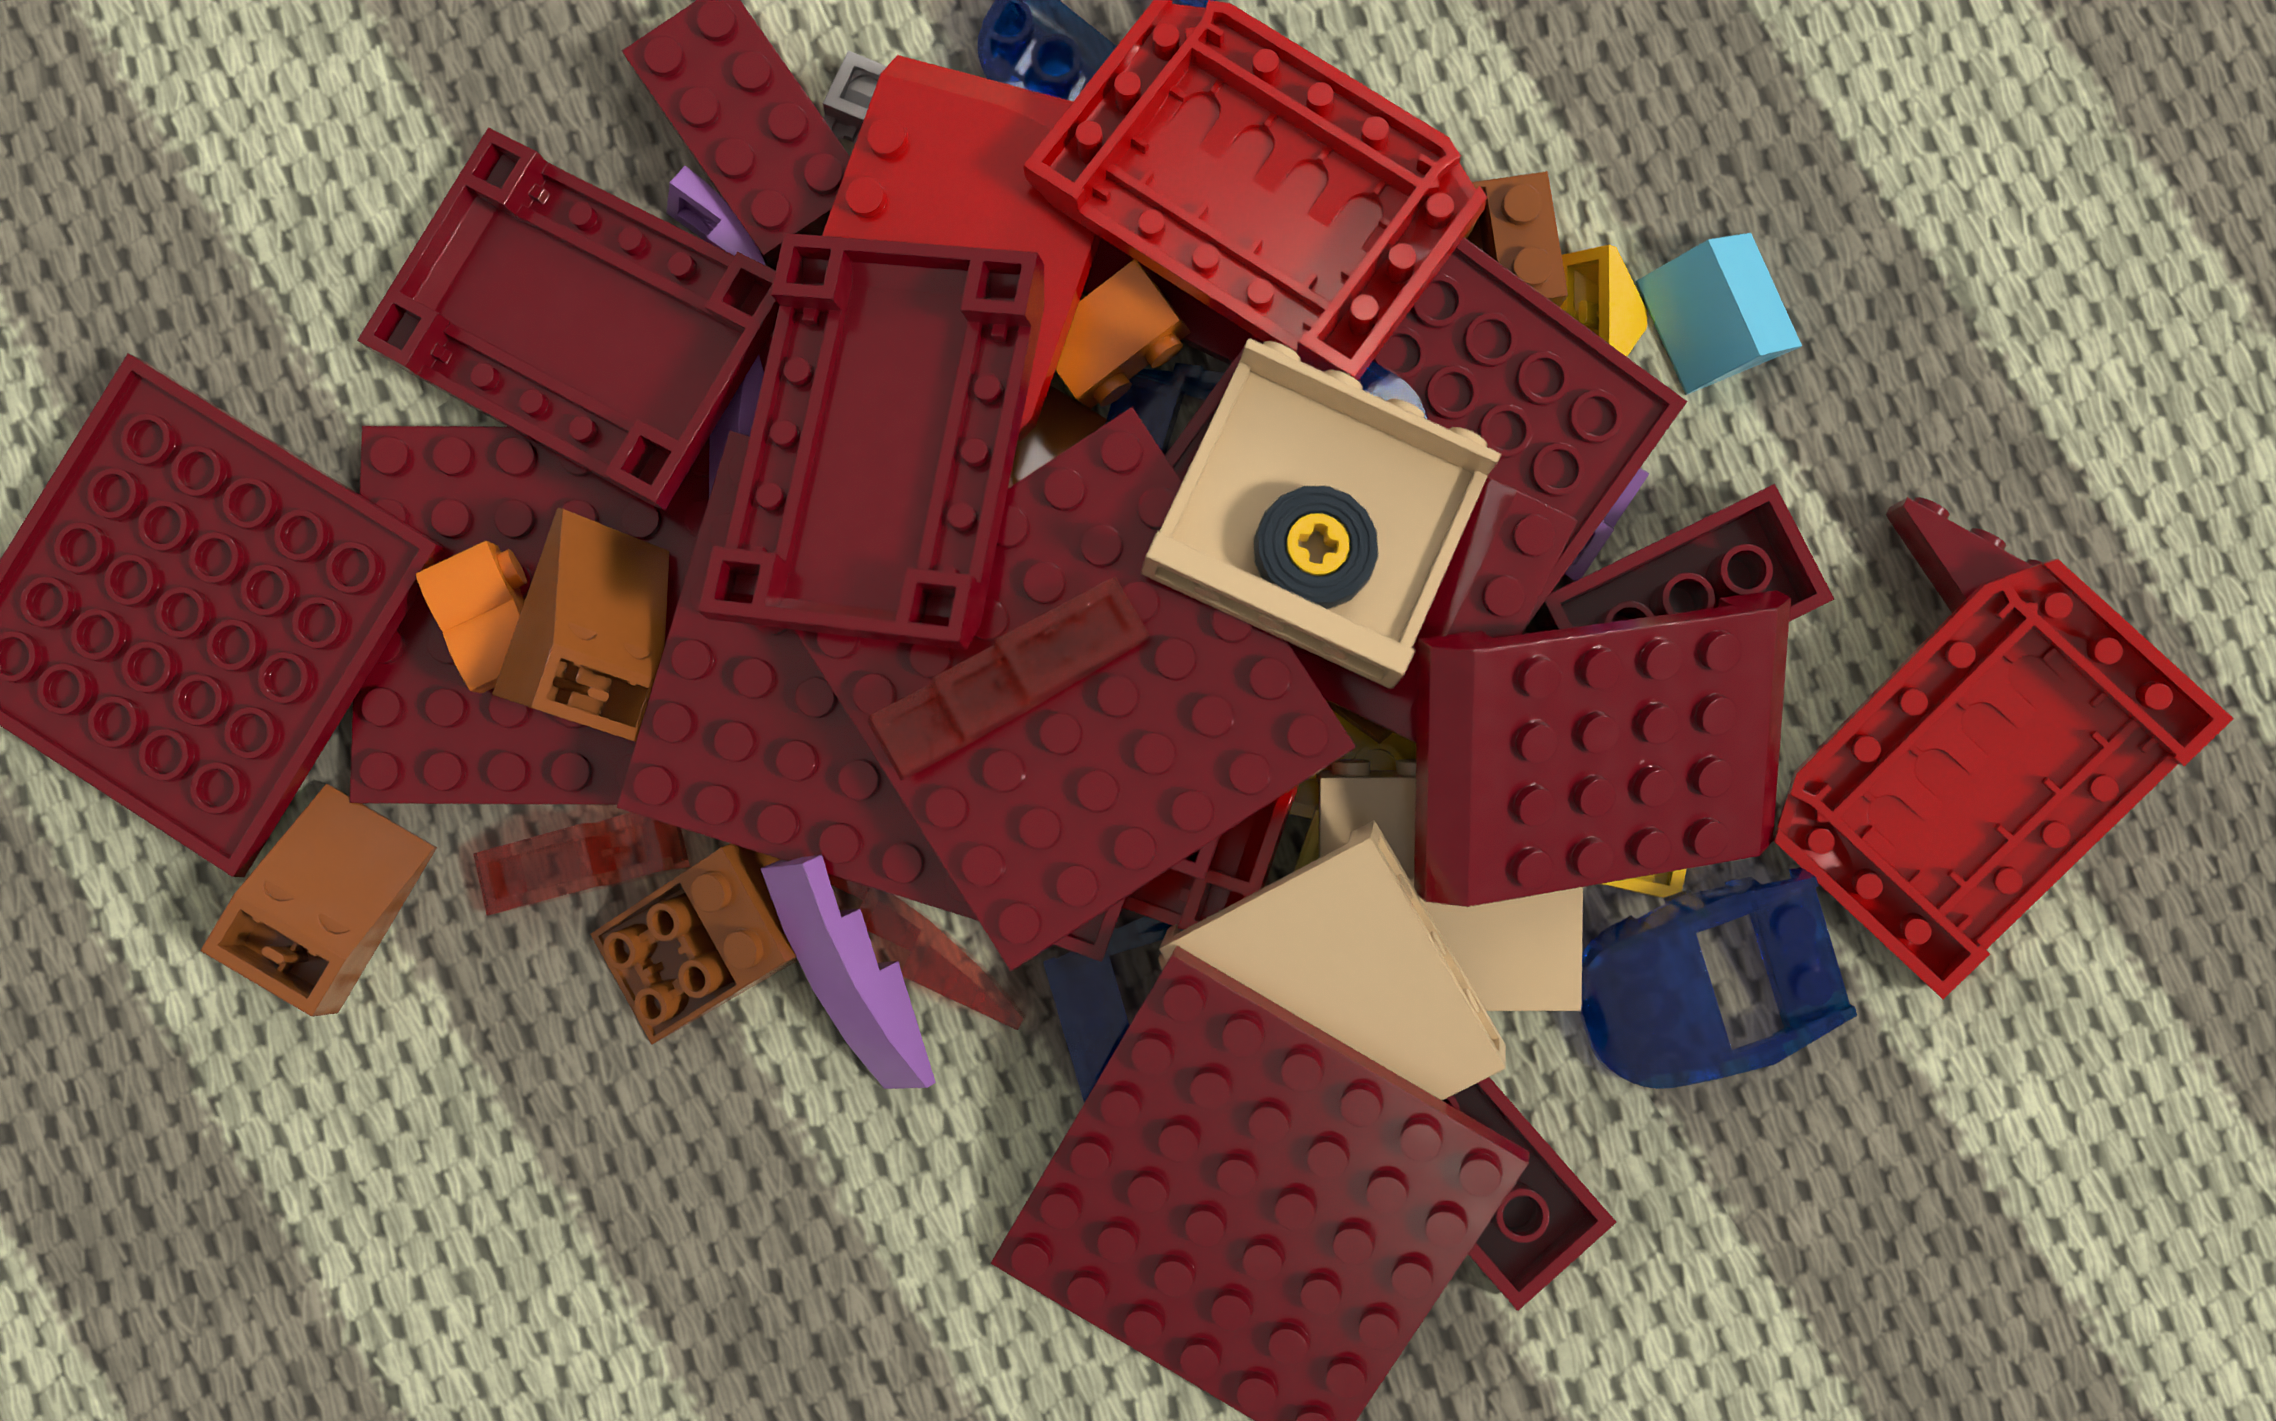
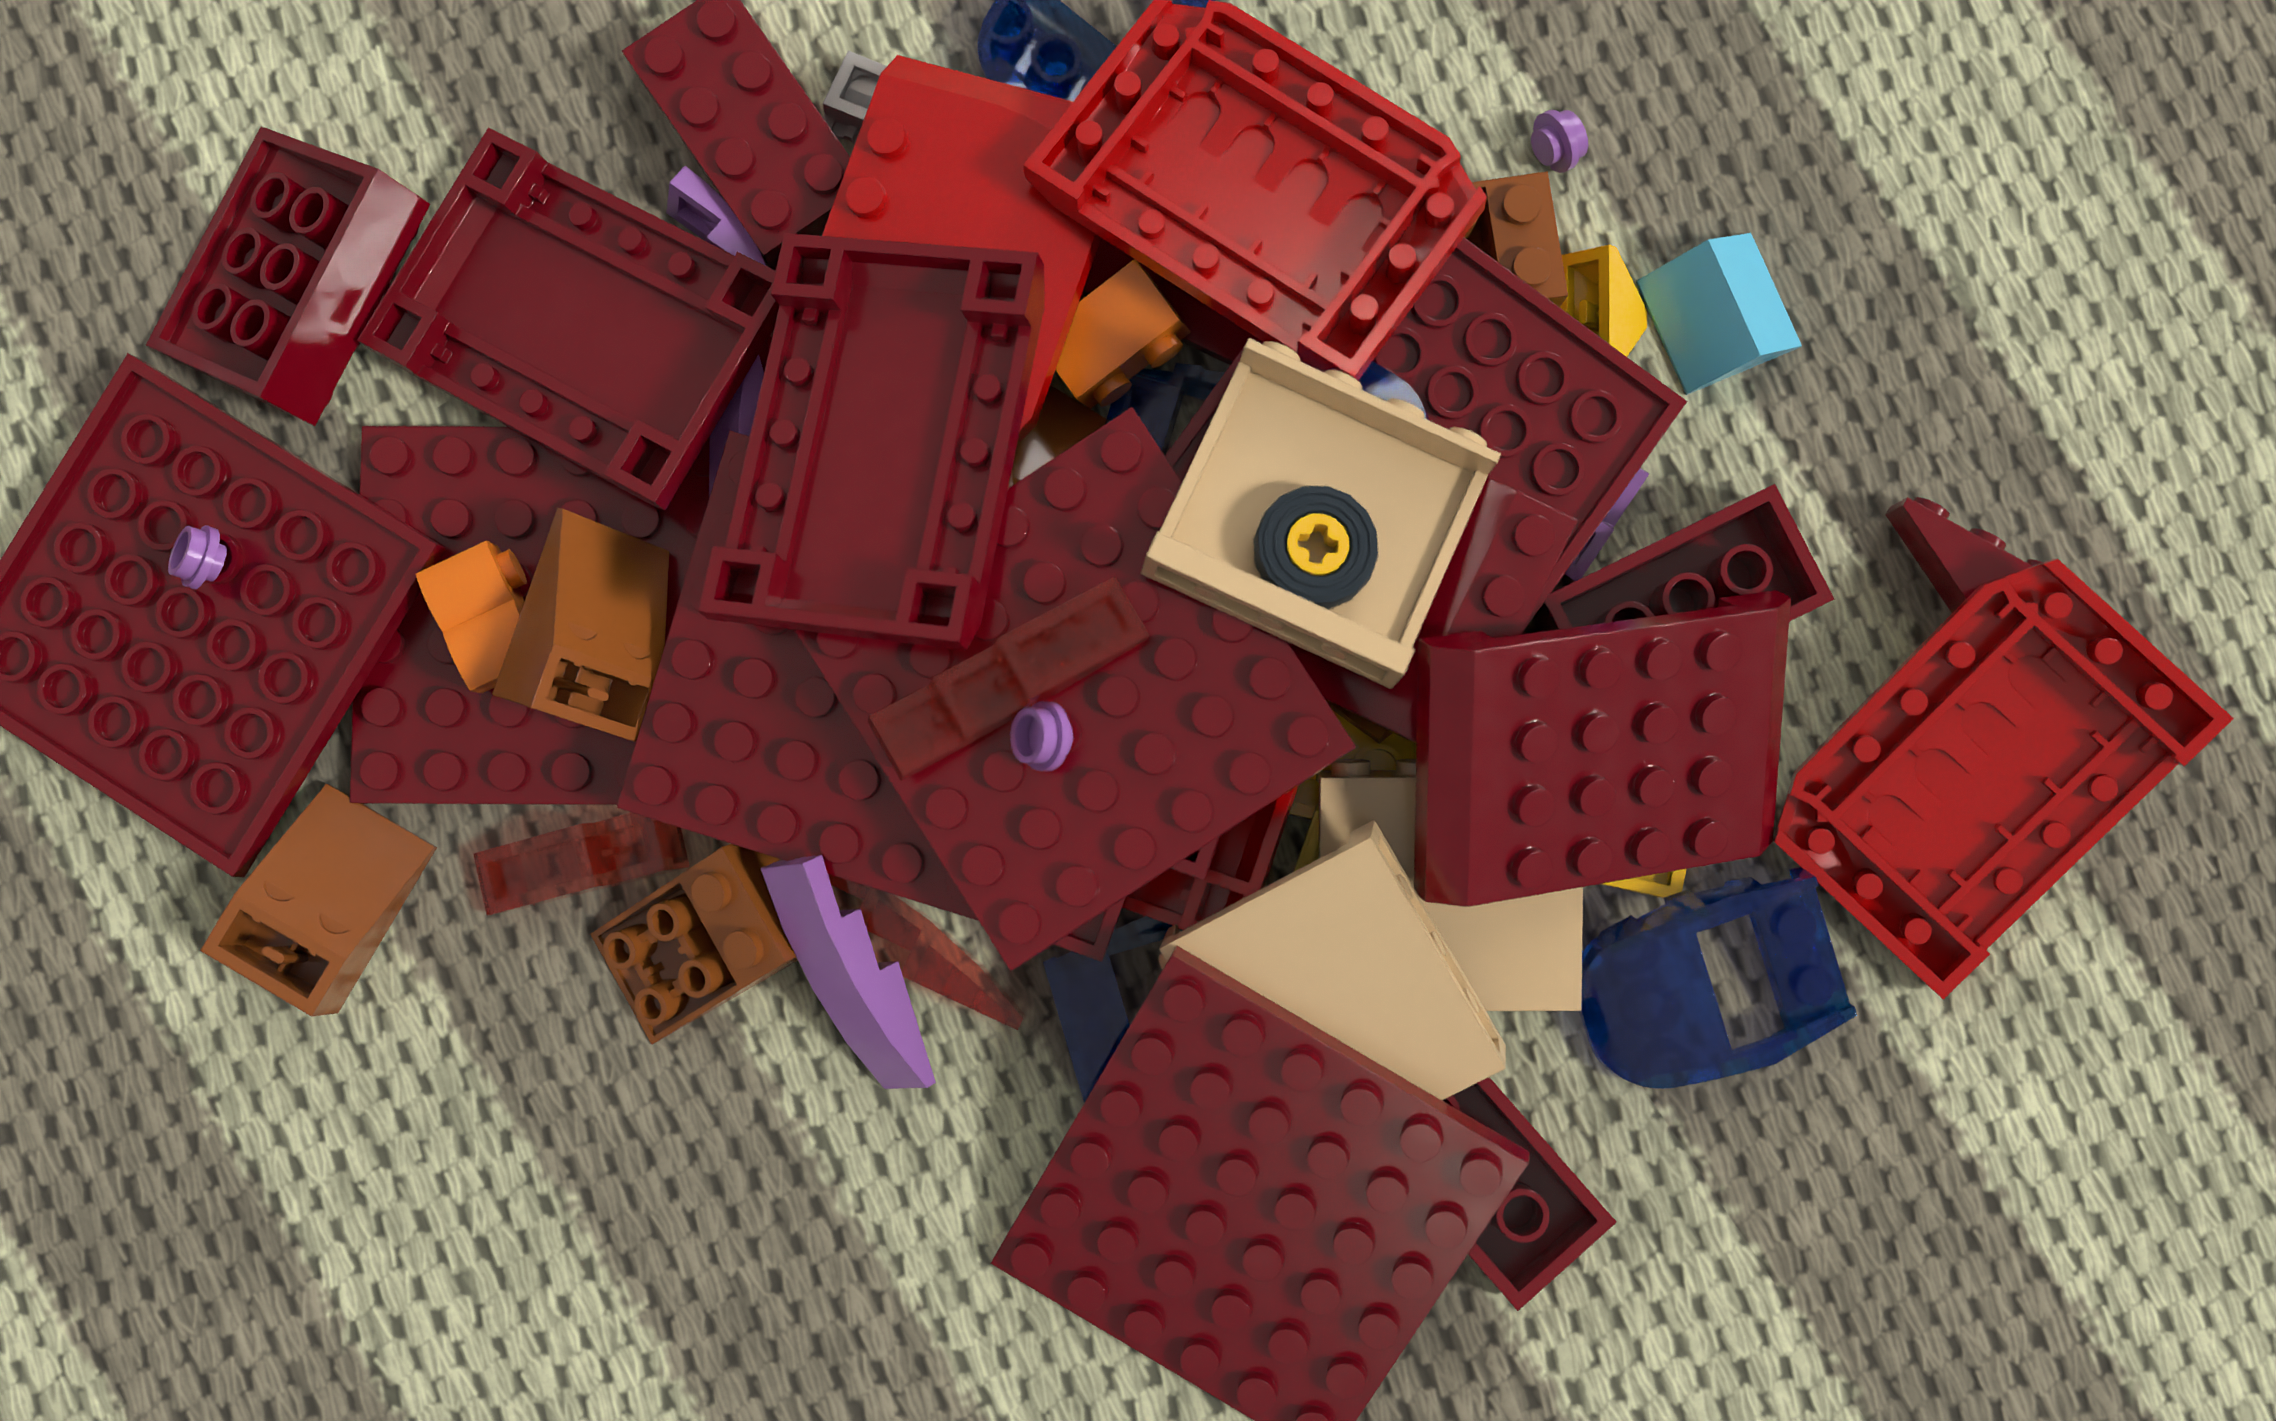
none -> dark red slope [146,126,430,426]
none -> medium lavender plate [168,525,226,590]
none -> medium lavender plate [1011,701,1073,771]
none -> medium lavender plate [1531,110,1588,173]

